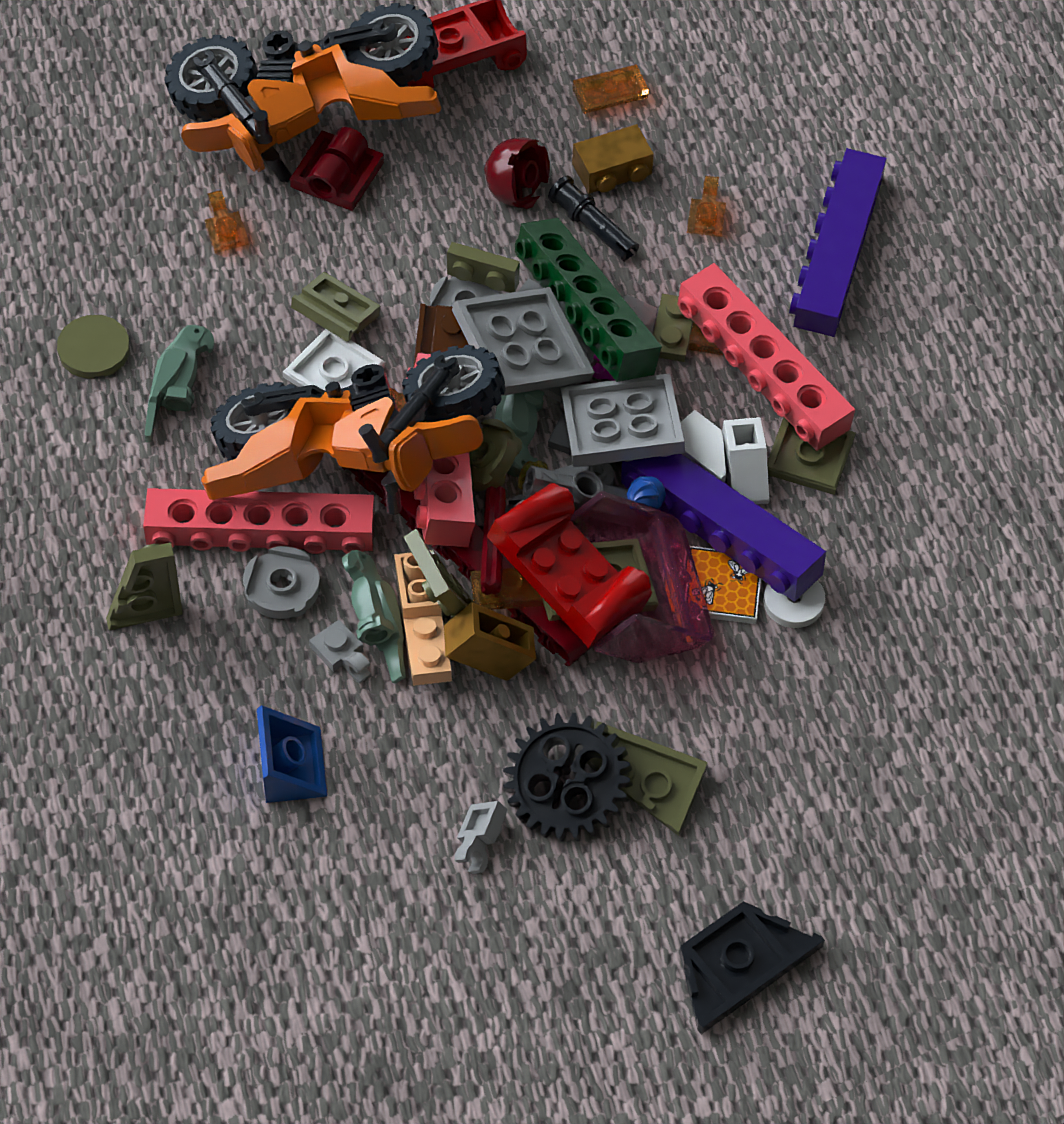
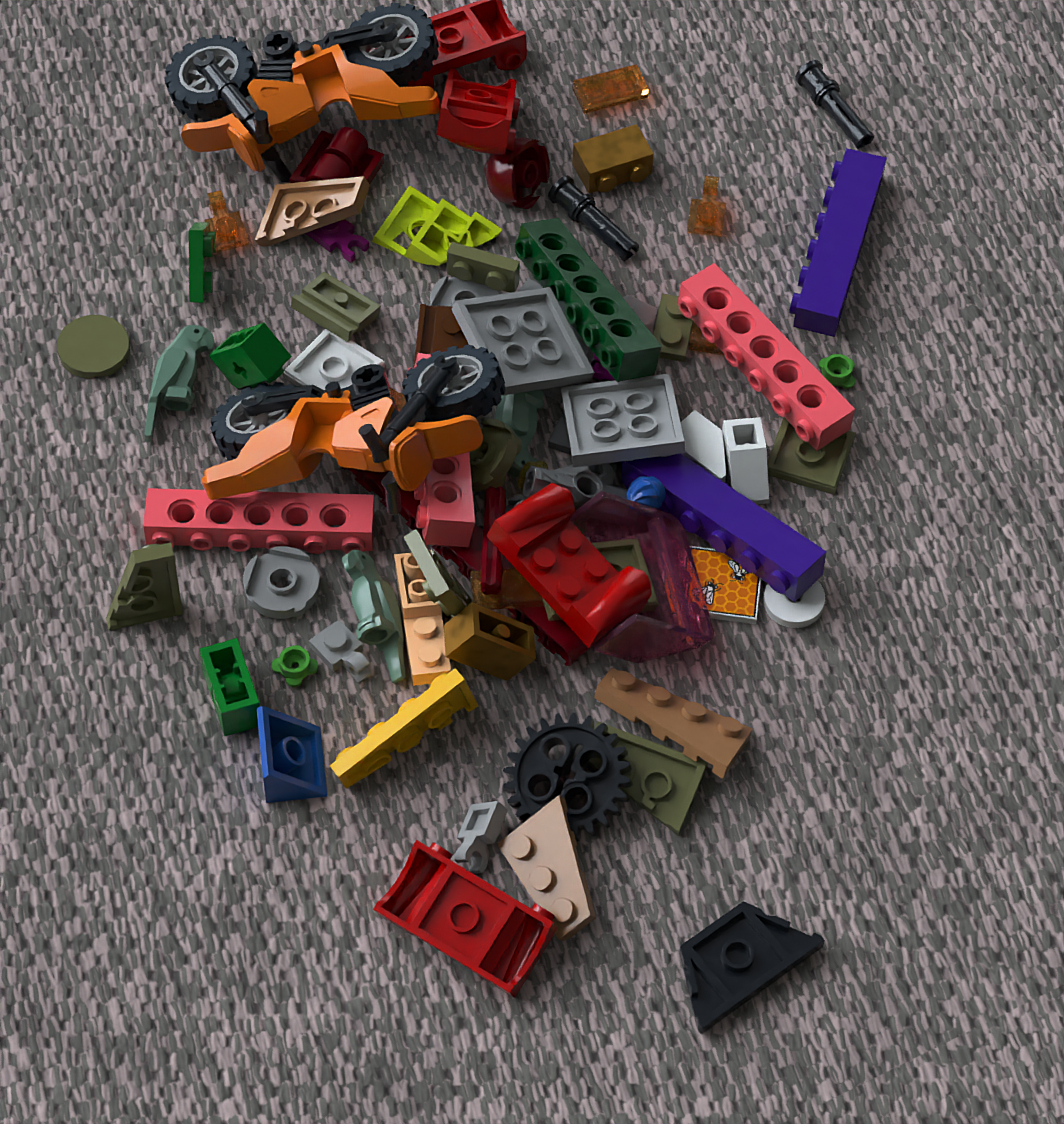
none -> green plate [189,222,216,303]
none -> green brick [199,638,260,737]
none -> green brick [209,323,292,389]
none -> medium nougat wing [255,176,370,246]
none -> bright green plate [272,645,318,687]
none -> magenta plate [305,219,369,263]
none -> yellow wing [329,668,479,789]
none -> neon yellow slope [372,185,502,266]
none -> red piece [373,840,558,998]
none -> red piece [436,68,521,155]
none -> wing [497,795,596,941]
none -> medium nougat wing [594,668,753,779]
none -> black pin [795,60,875,149]
none -> bright green plate [818,354,856,389]

